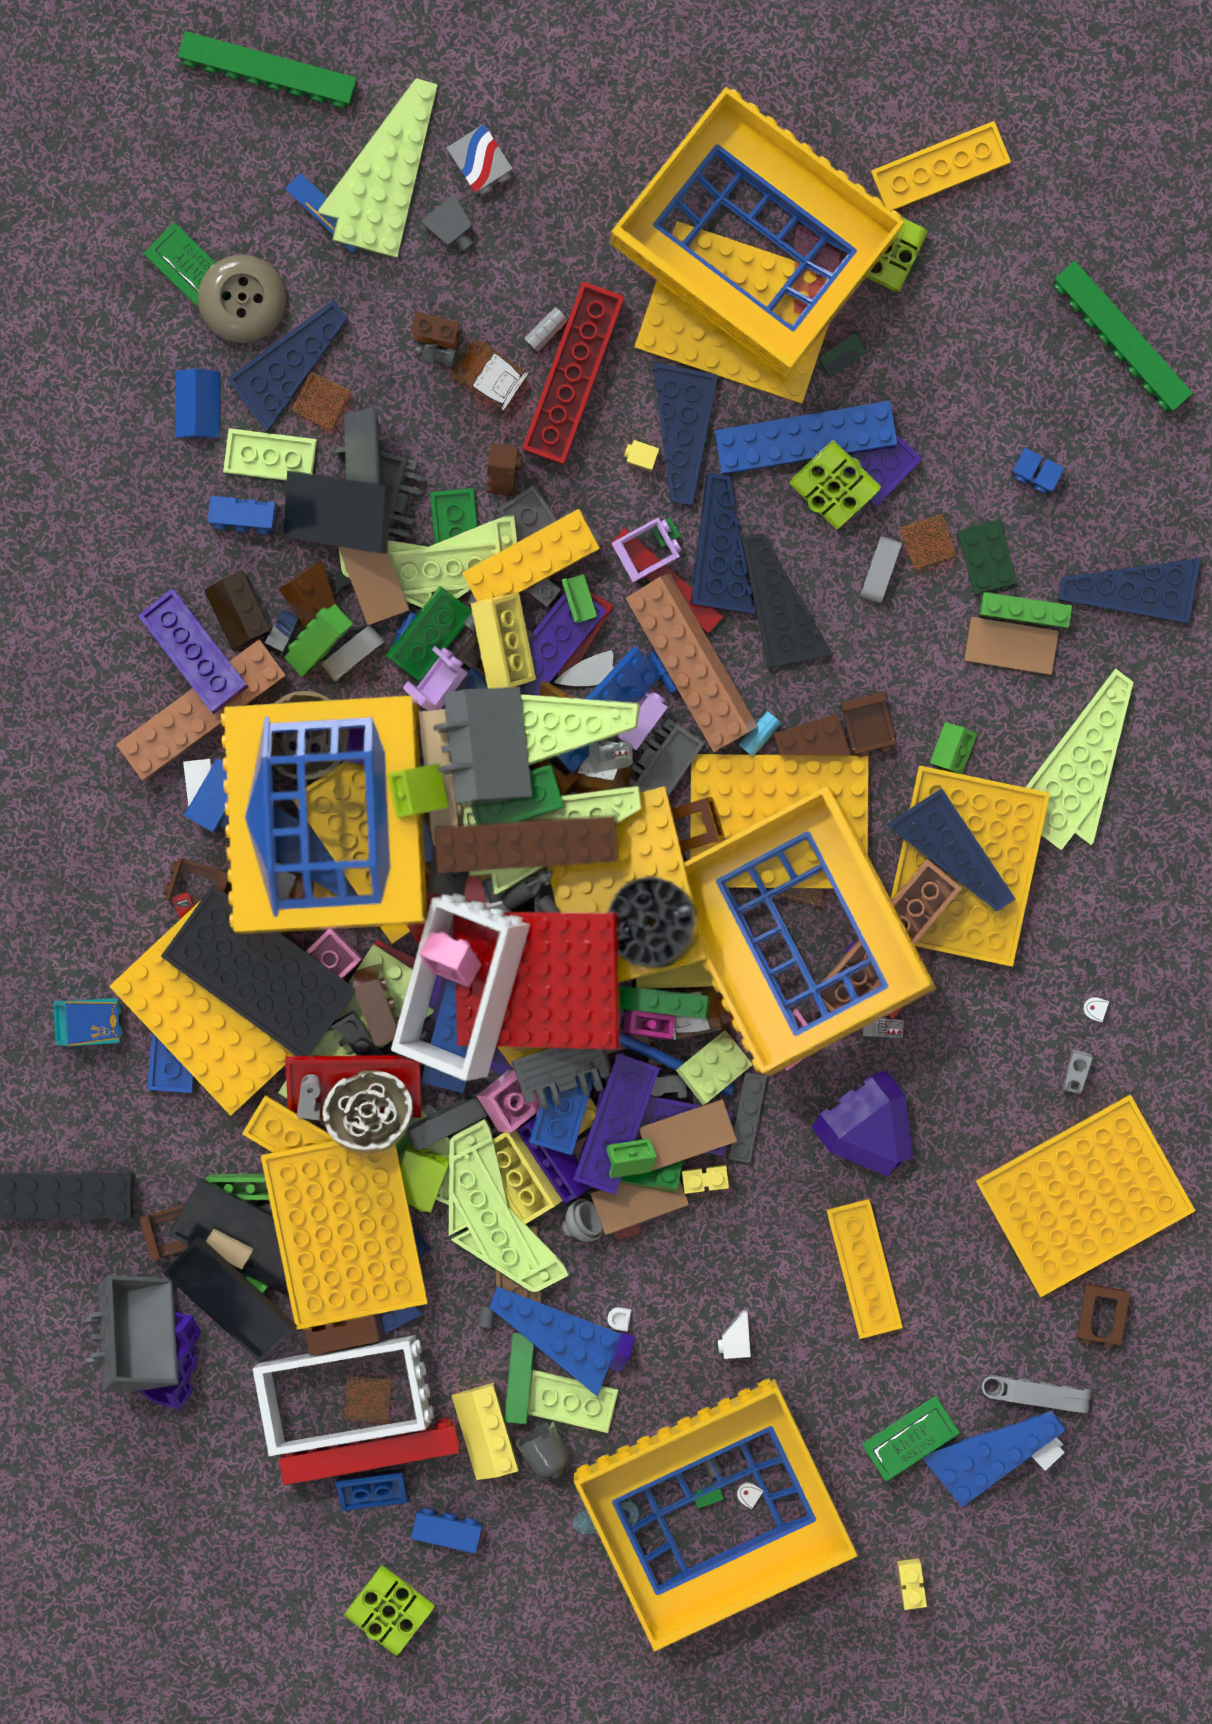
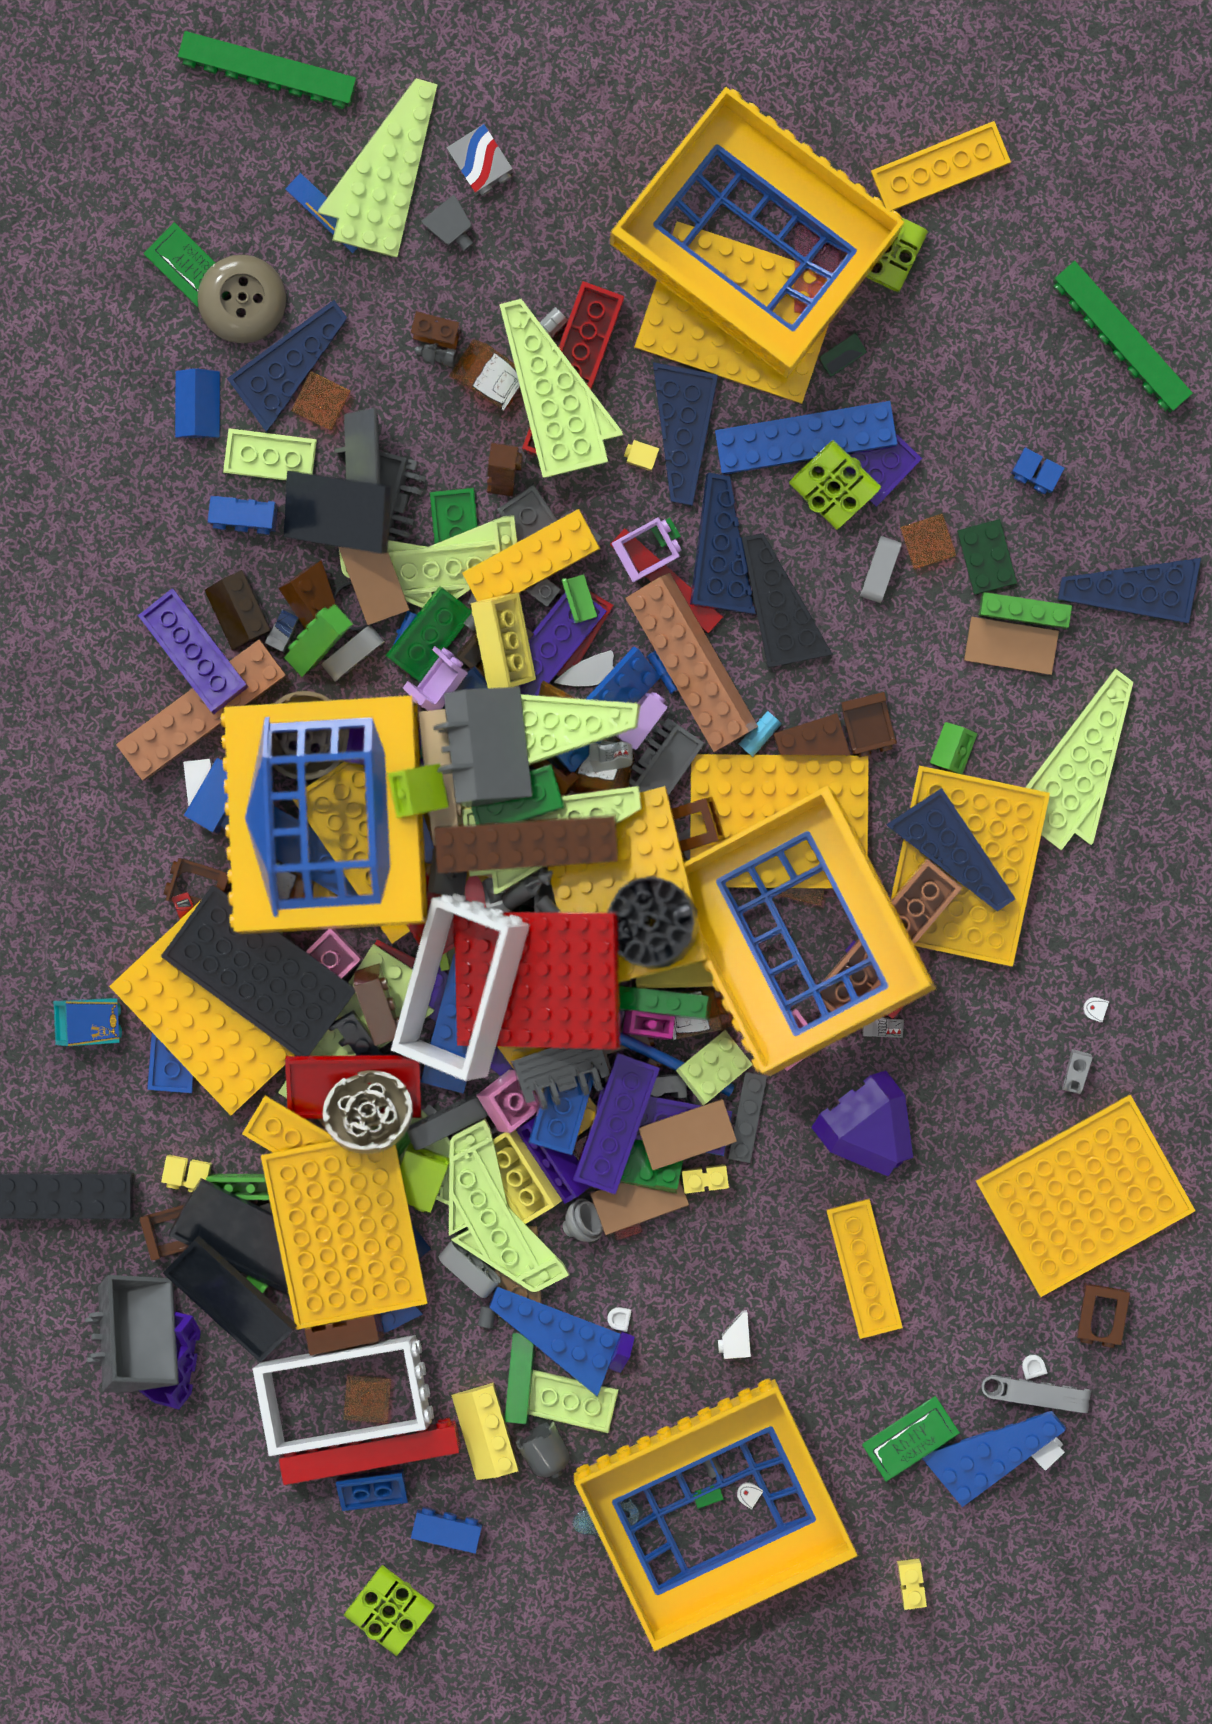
tan tile [206,1228,253,1269] -> none
light grey leg [297,1074,321,1120] -> none
bright pink brick [419,931,482,987] -> none
bright green panel [606,1138,657,1178] -> none
none -> light yellow piece [161,1155,212,1192]
none -> light grey beam [438,1241,501,1298]
none -> yellowish green wing [500,299,623,478]
none -> white tile [1022,1355,1047,1380]

